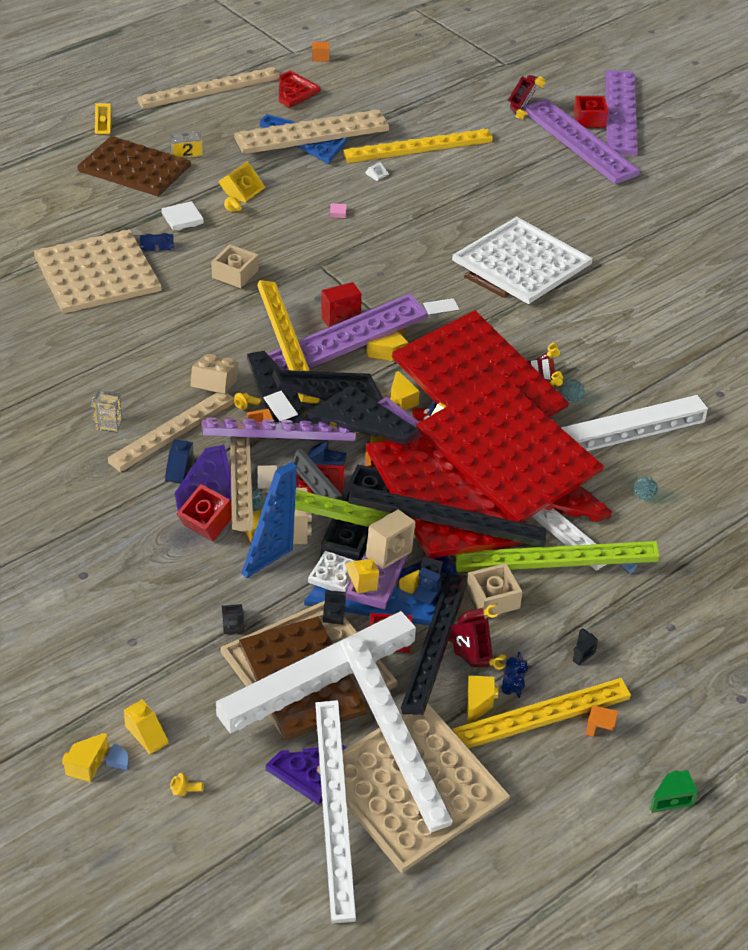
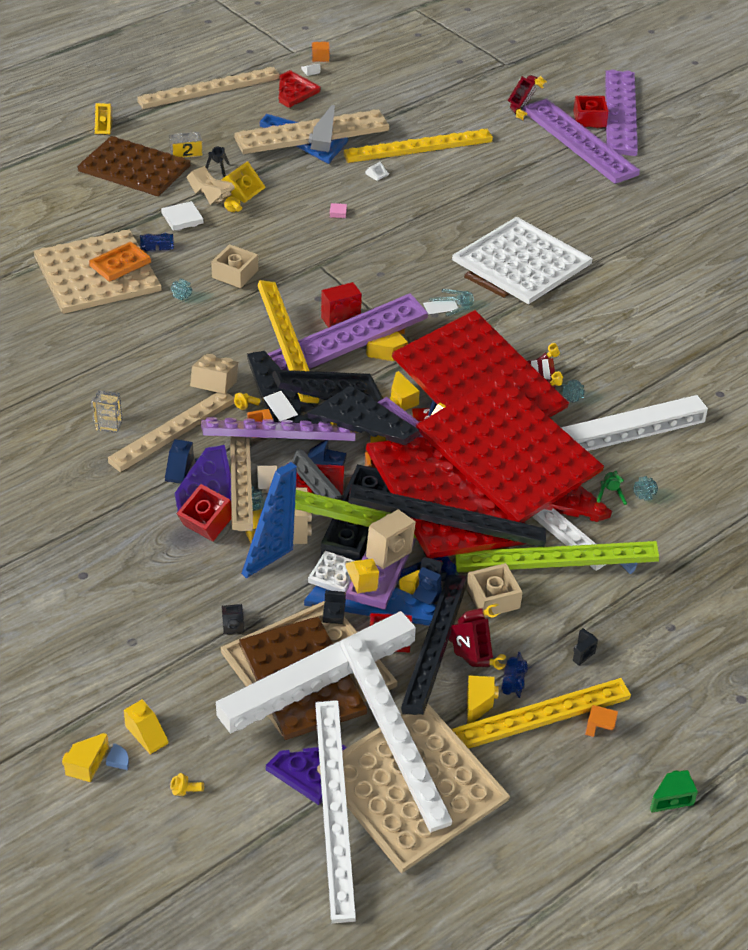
none -> orange plate [89,242,151,282]
none -> clear light blue gear [171,278,192,301]
none -> tan arch [187,166,235,205]
none -> black plant [205,146,230,178]
none -> white slope [301,64,320,76]
none -> light grey slope [308,105,335,152]
none -> clear light blue plant [429,289,474,316]
none -> green plant [597,471,627,505]

